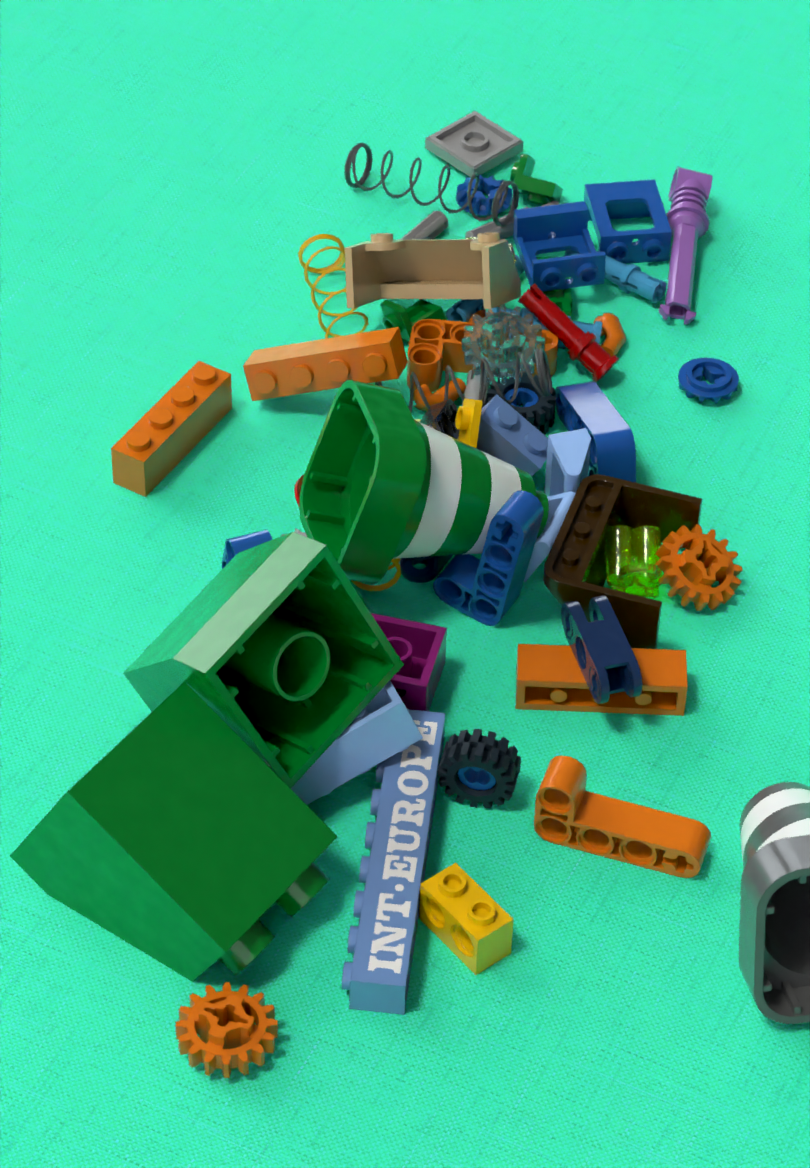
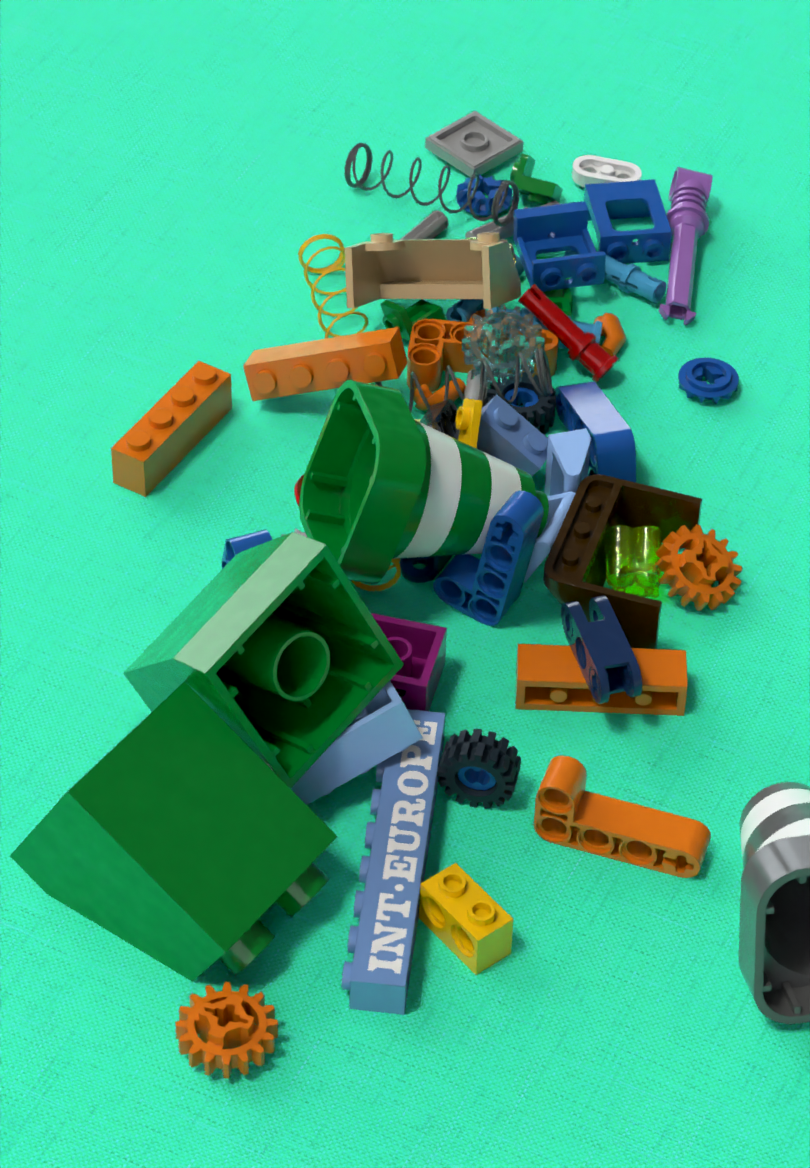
none -> white plate [572,155,642,188]

